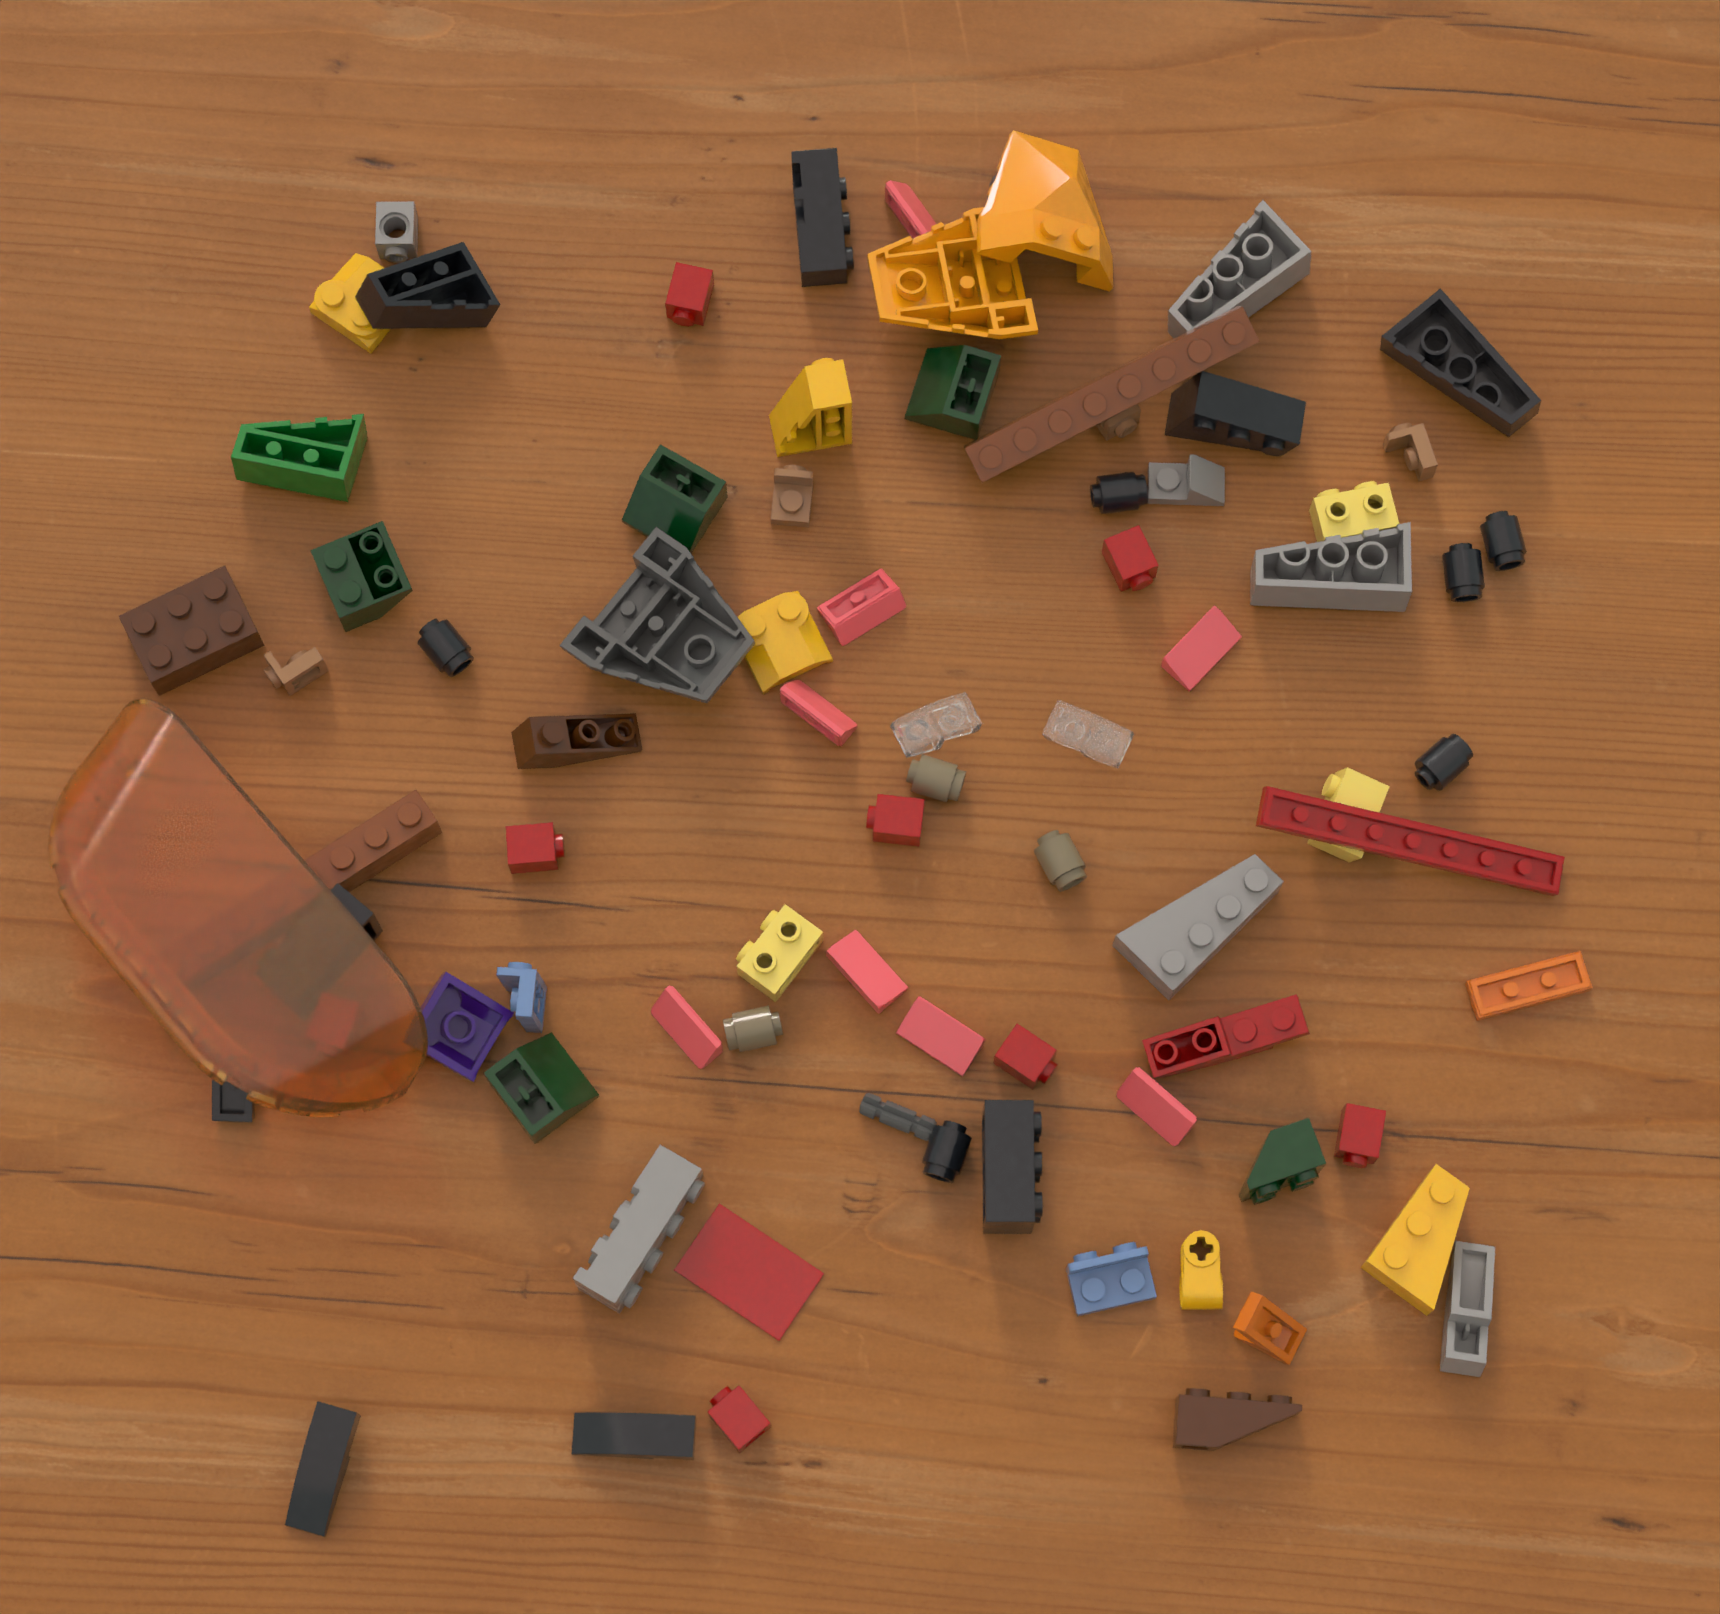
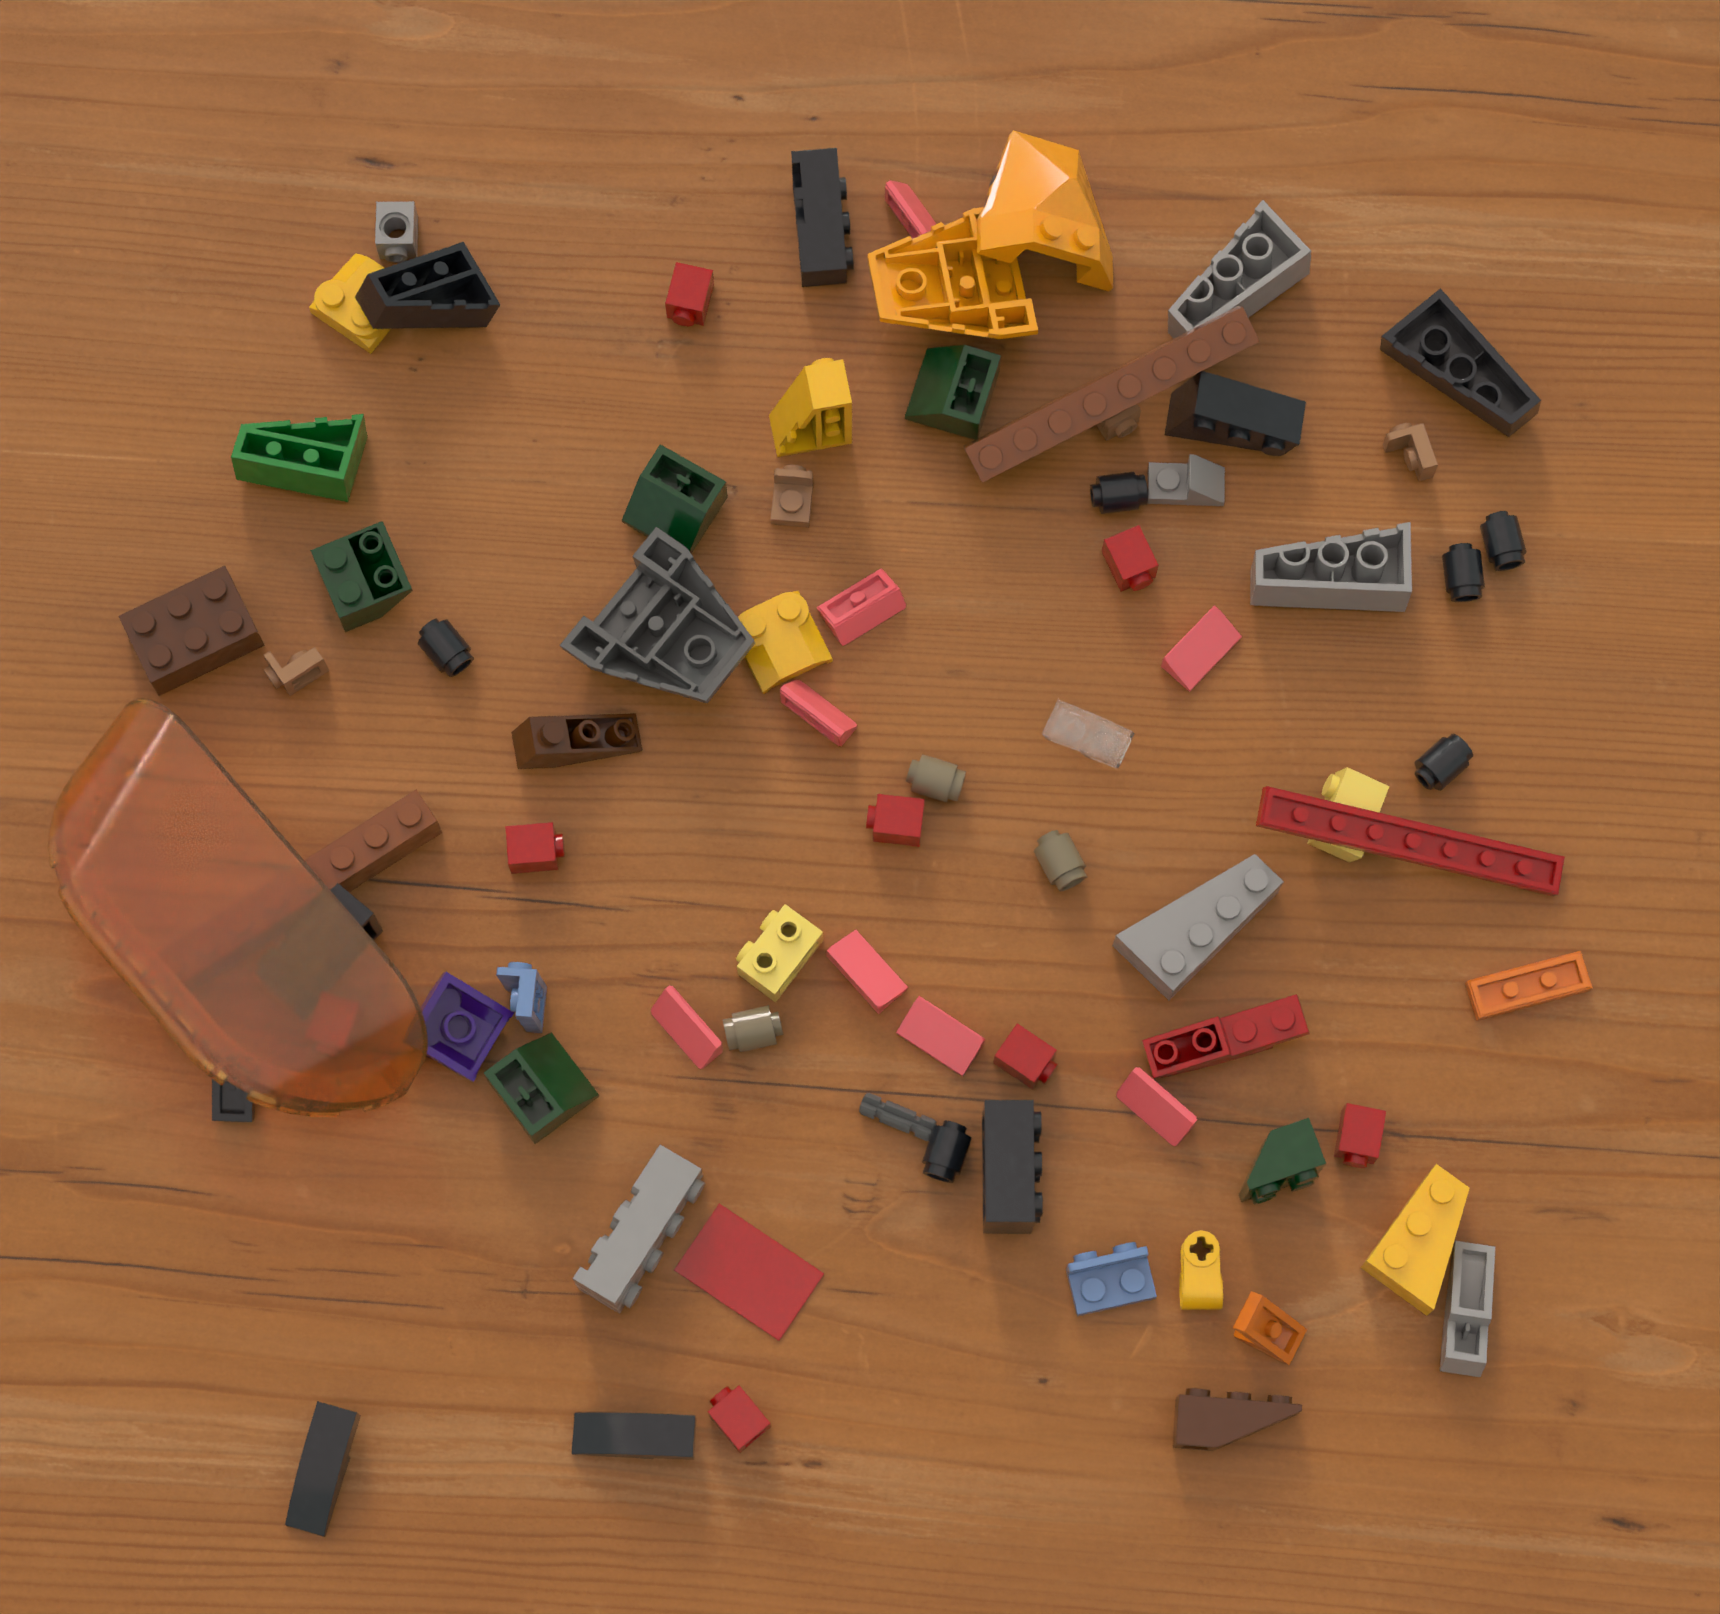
clear slope [890,692,983,758] -> none
light yellow brick [1309,481,1399,542] -> none

